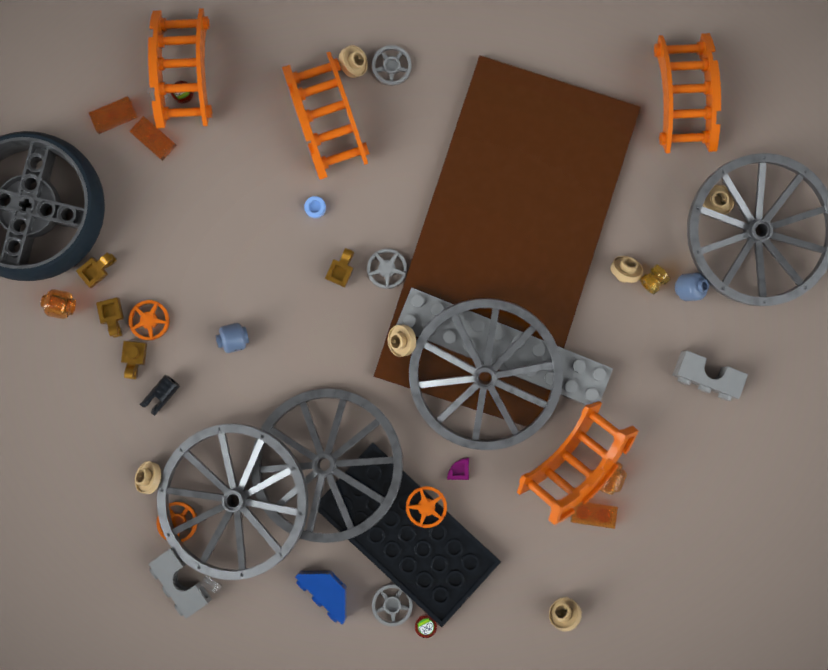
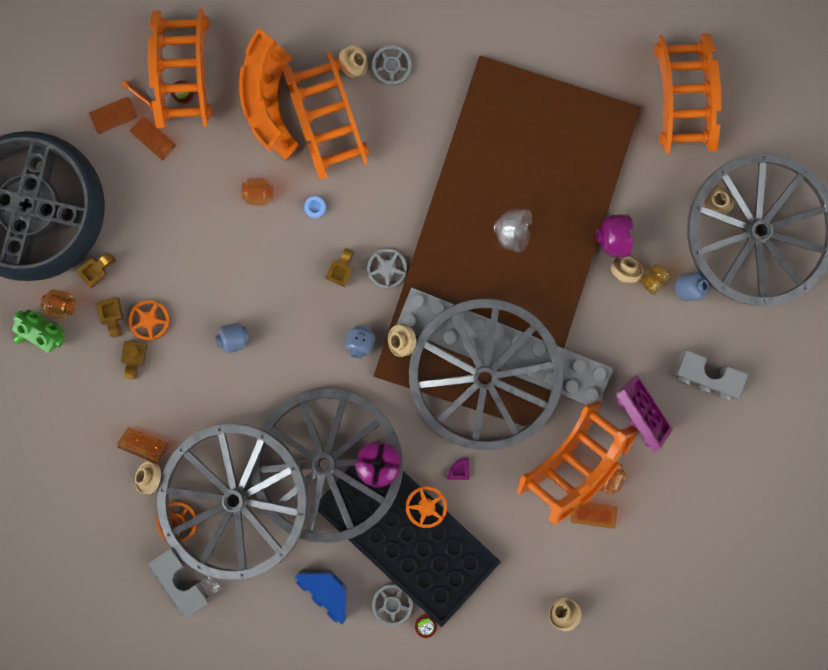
black hinge [139,374,180,416] -> none
none -> bright green brick [12,309,66,353]
none -> clear orange plate [117,427,168,464]
none -> orange hinge [122,80,153,111]
none -> orange fence [239,28,300,161]
none -> clear orange head [241,178,274,206]
none -> sand blue head [345,325,375,359]
none -> magenta cylinder [356,441,401,487]
none -> clear cylinder [494,208,532,252]
none -> magenta cylinder [596,214,634,257]
none -> magenta plate [616,375,673,452]

